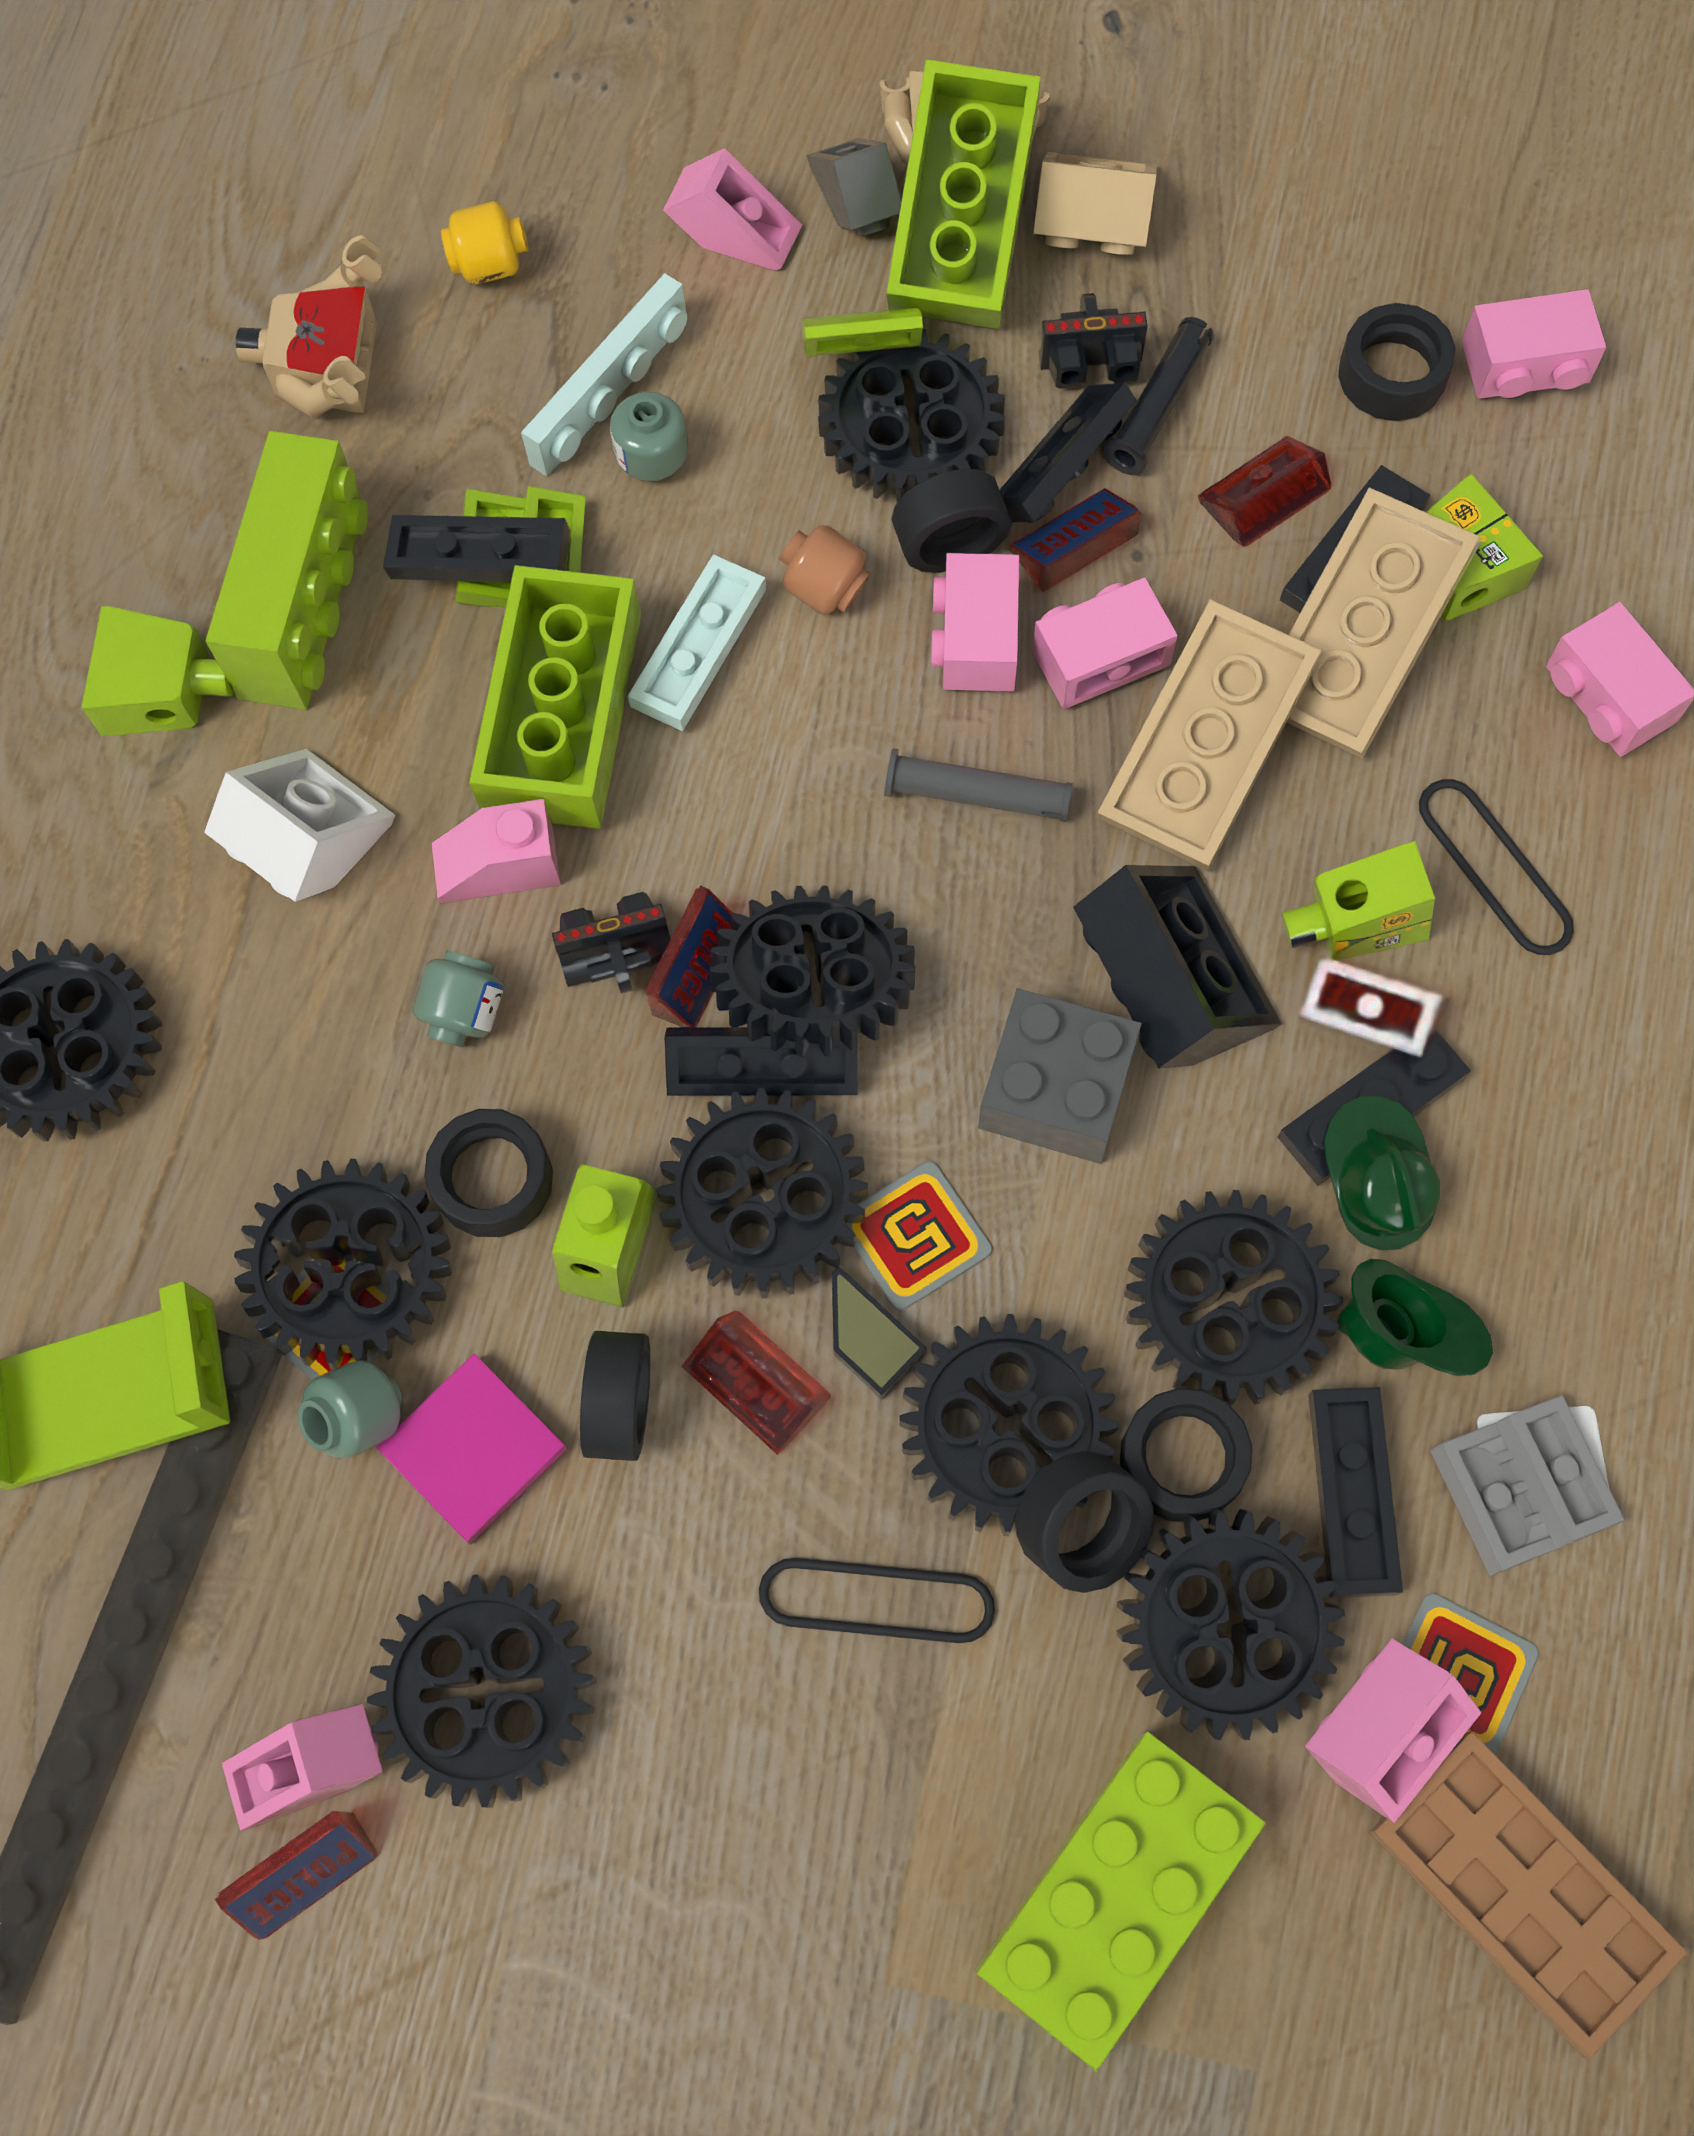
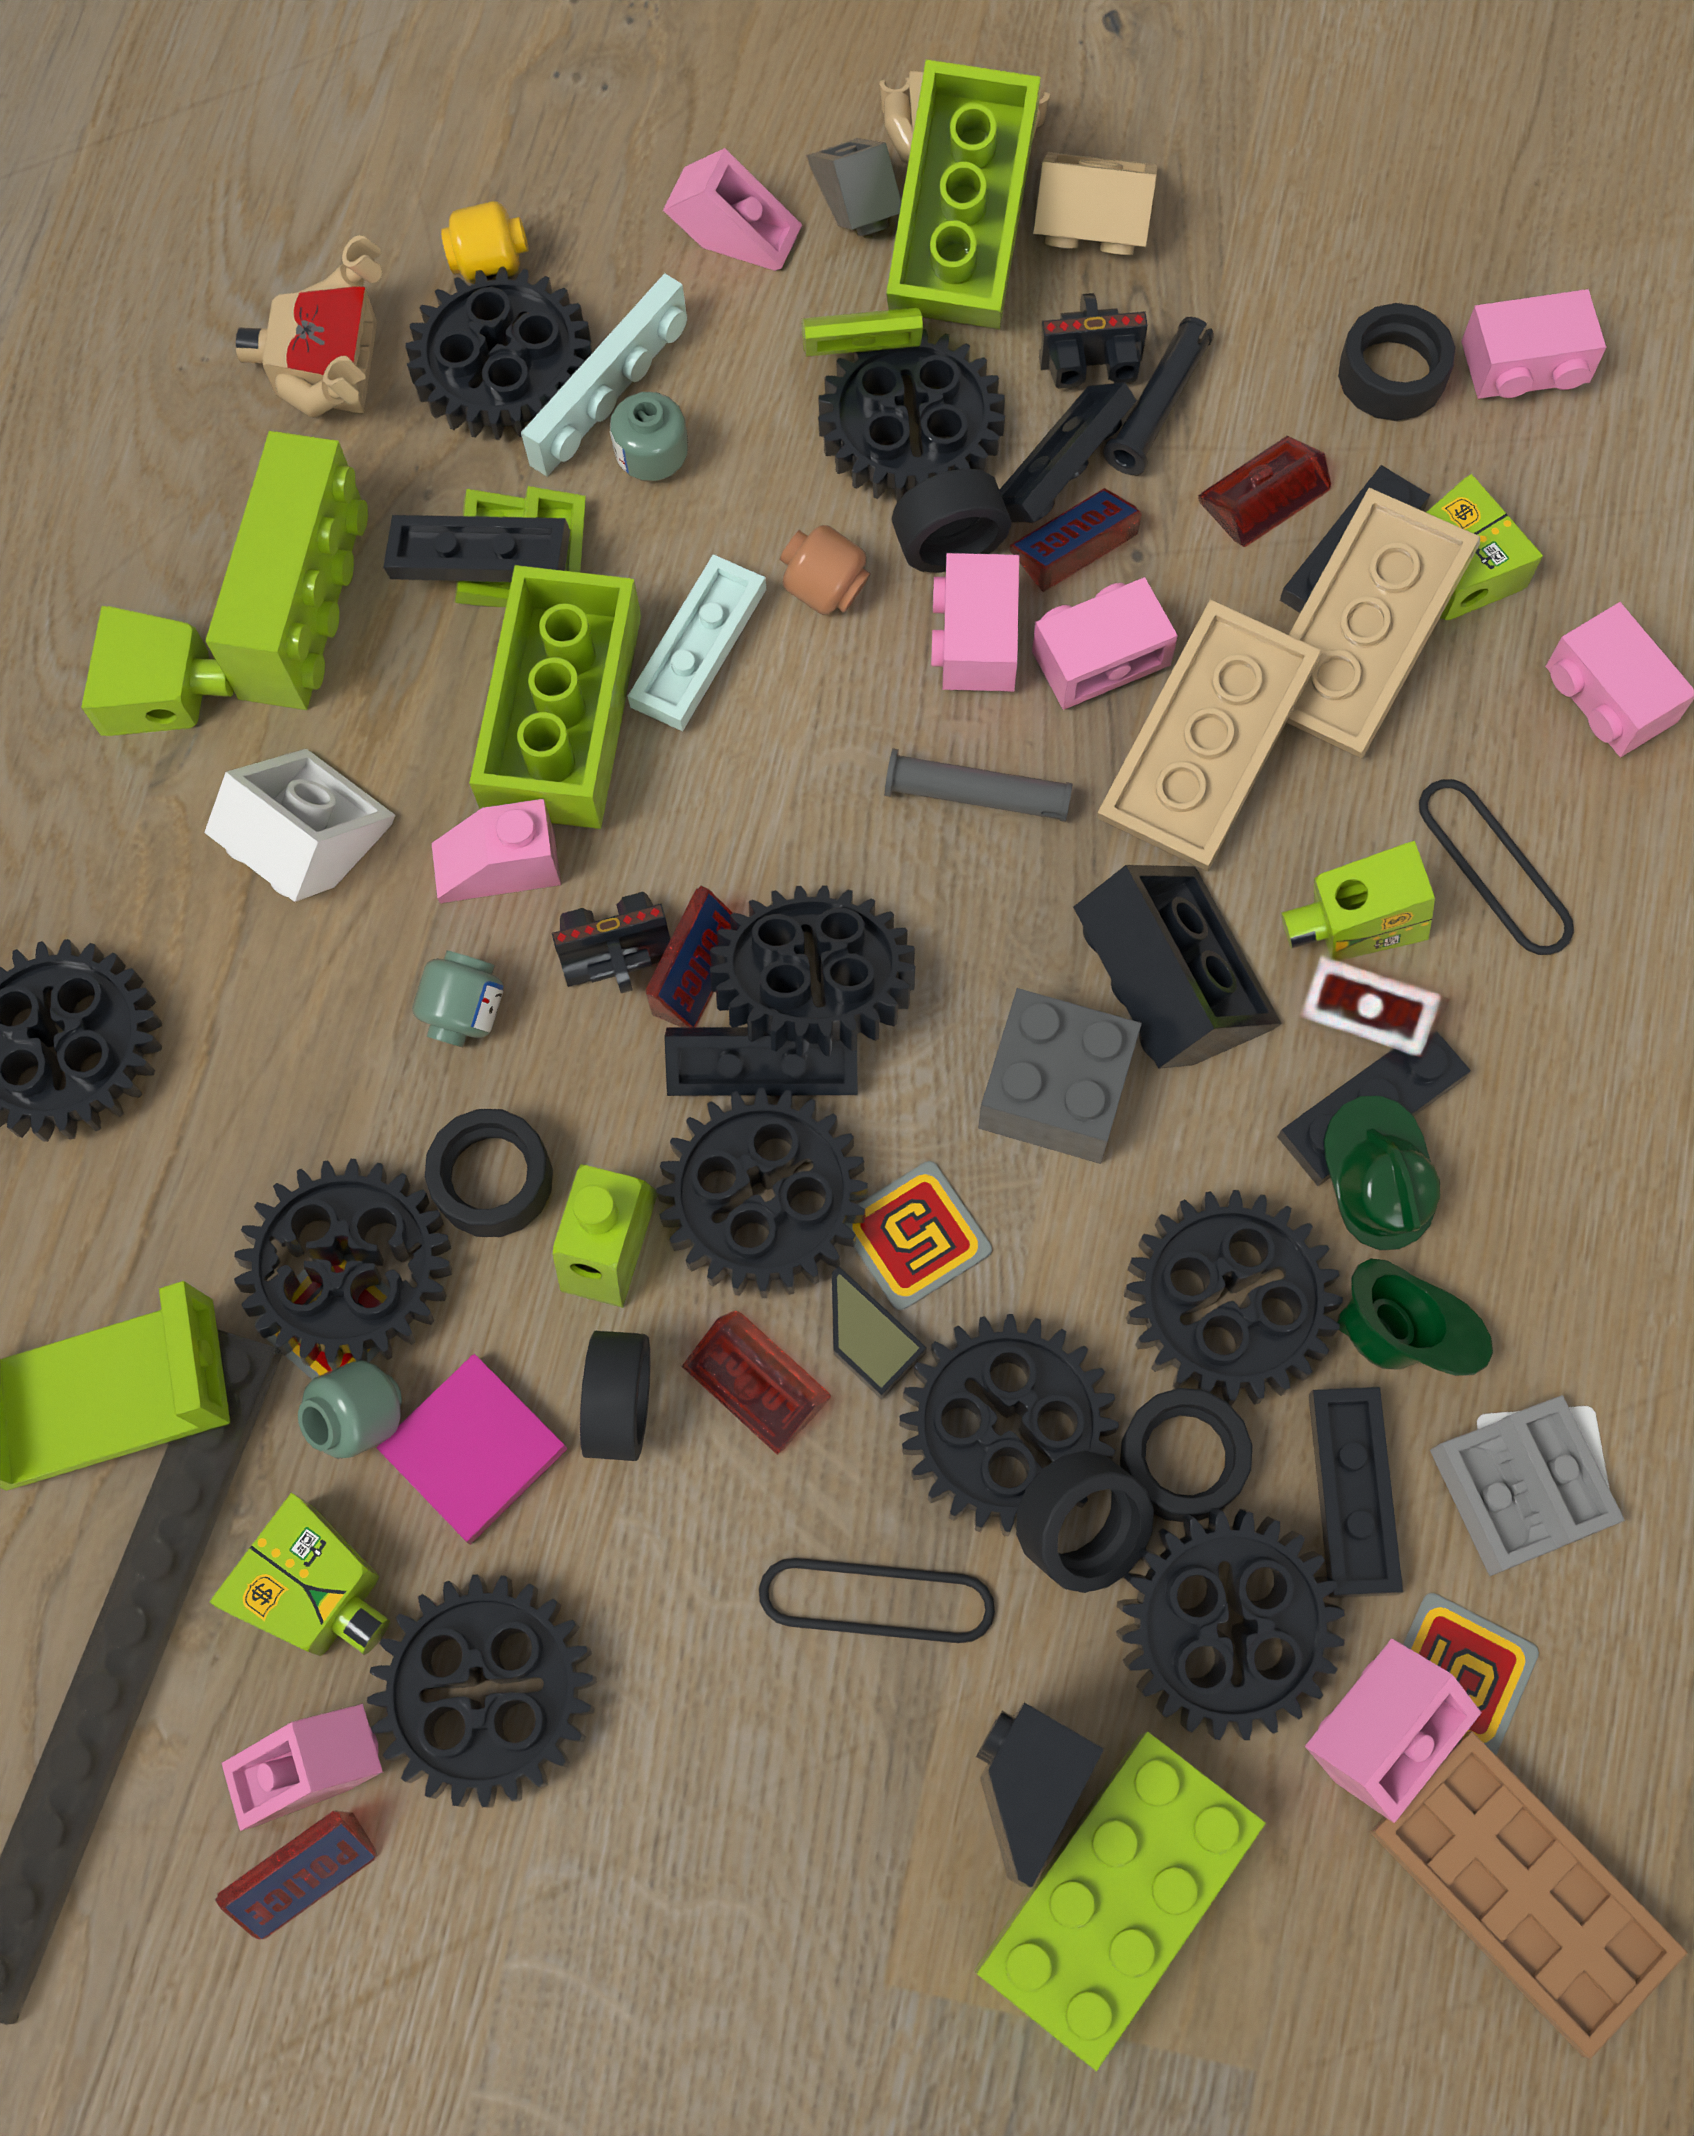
none -> lime torso [209,1492,390,1656]
none -> black gear [405,267,593,440]
none -> black slope [976,1702,1104,1888]

